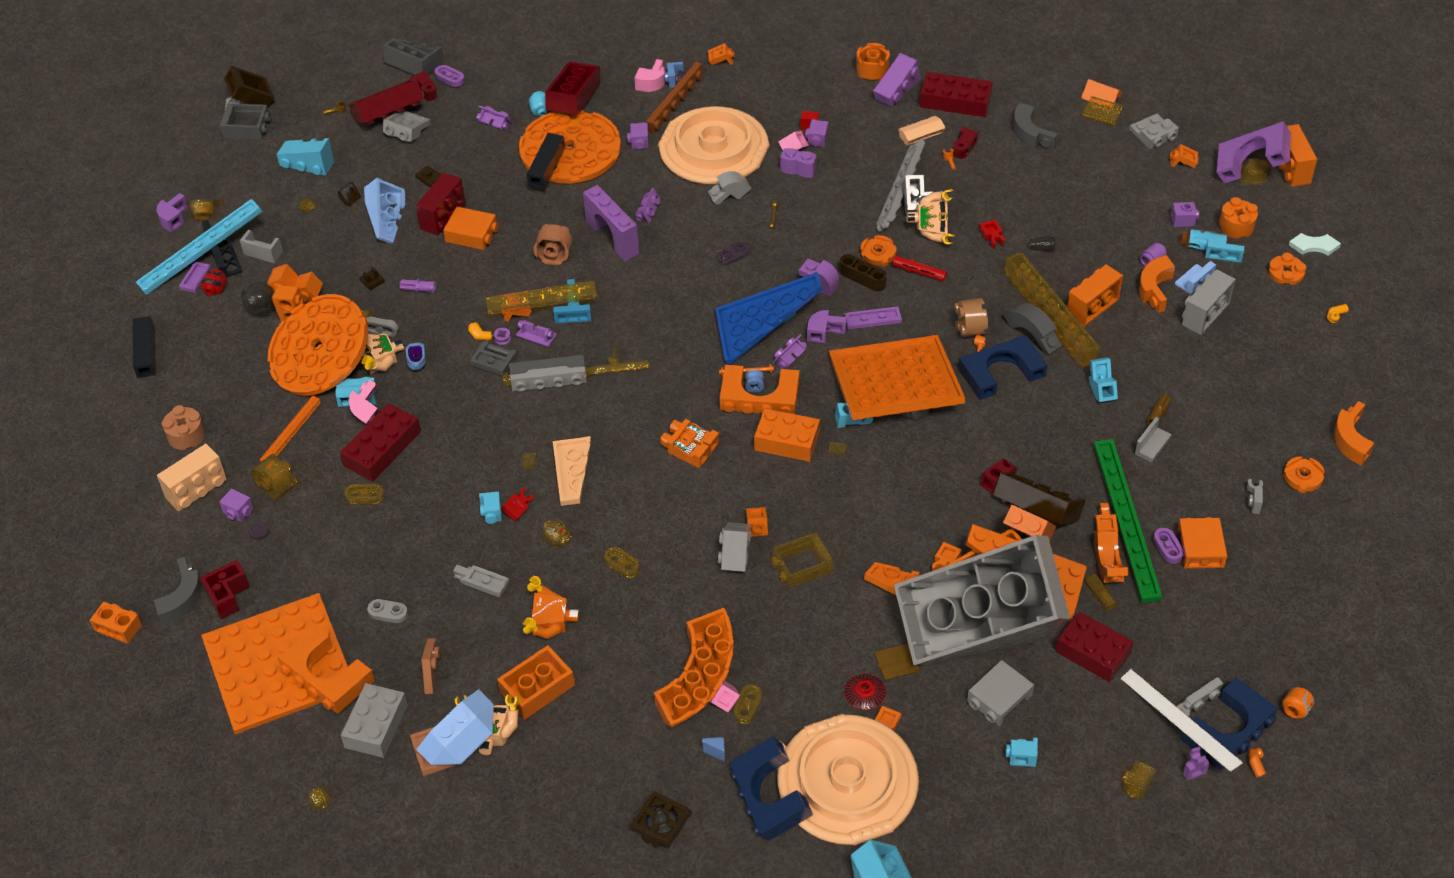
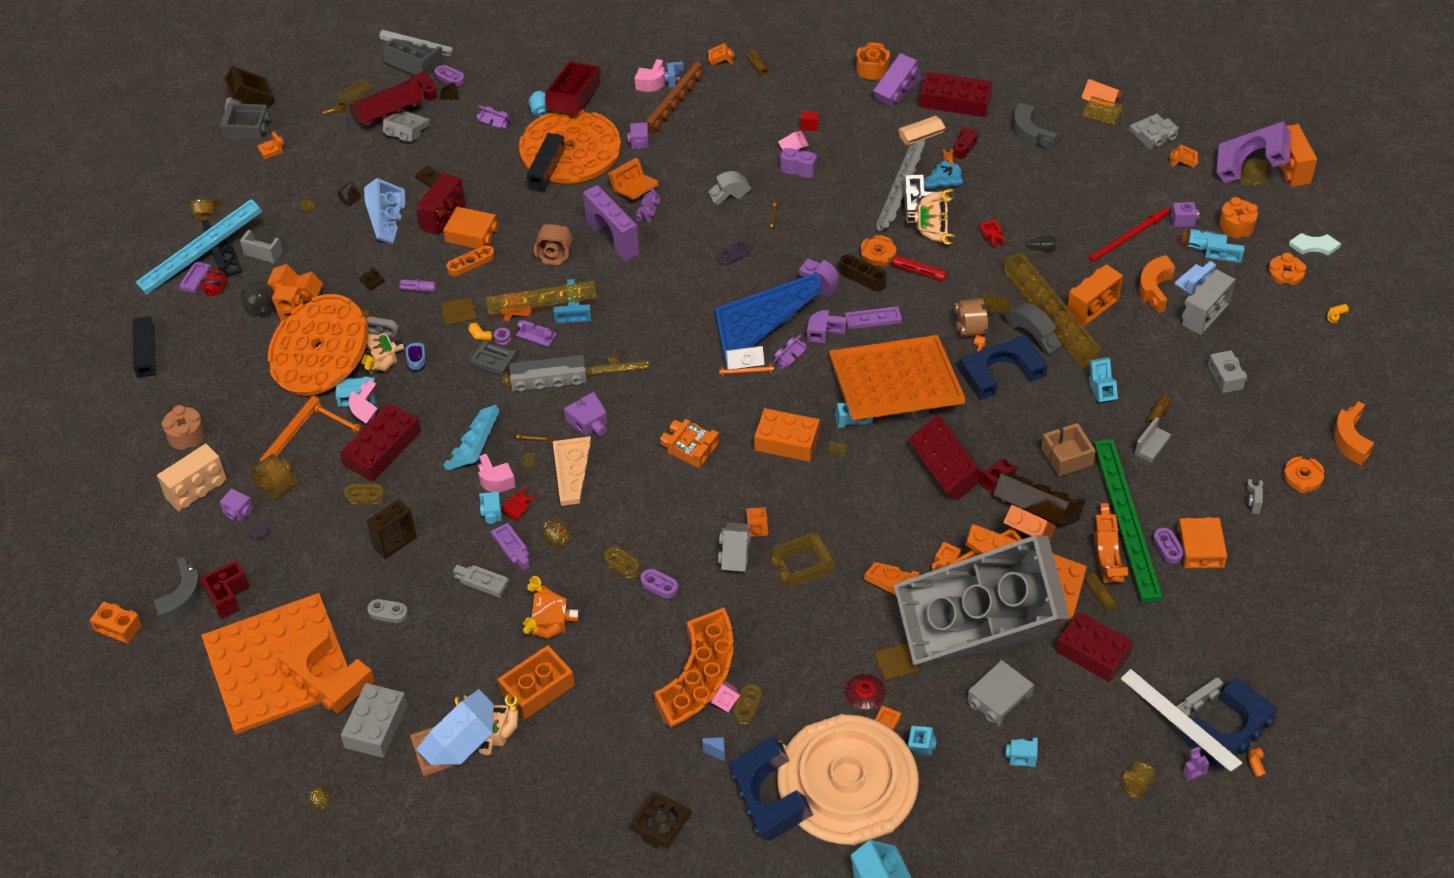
medium lavender brick [156,193,188,233] -> none
medium azure wedge [277,138,334,176] -> none
nougat wing [421,638,440,694] -> none
light nougat piece [658,106,770,185] -> none
orange arch [720,365,800,414] -> none
medium blue wheel [745,370,764,392] -> none
medium lavender brick [805,120,828,147] -> none
medium lavender brick [1140,242,1167,266] -> none
orange head [1282,687,1315,719] -> none
none -> orange bracket [257,132,284,159]
none -> orange axle [315,404,361,433]
none -> clear yellow tile [337,78,373,105]
none -> dark brown window [366,499,417,560]
none -> light grey axle [379,30,453,56]
none -> dark brown slope [439,82,459,100]
none -> pearl gold piece [440,297,477,326]
none -> medium azure wing [443,405,500,470]
none -> orange beam [446,245,495,276]
none -> bright pink brick [478,454,516,492]
none -> medium lavender hinge [490,523,530,571]
none -> pearl gold hinge [515,433,555,443]
none -> medium lavender torso [564,392,608,436]
none -> orange bracket [608,158,659,199]
none -> medium lavender plate [640,569,678,599]
none -> white plate [725,346,764,370]
none -> pearl gold axle [747,50,769,76]
none -> dark red brick [908,414,986,500]
none -> medium azure brick [908,726,937,756]
none -> dark azure rock [924,160,963,189]
none -> clear yellow tile [979,294,1011,313]
none -> medium nougat piece [1041,423,1096,477]
none -> red bar [1088,207,1170,263]
none -> light grey brick [1208,350,1247,393]

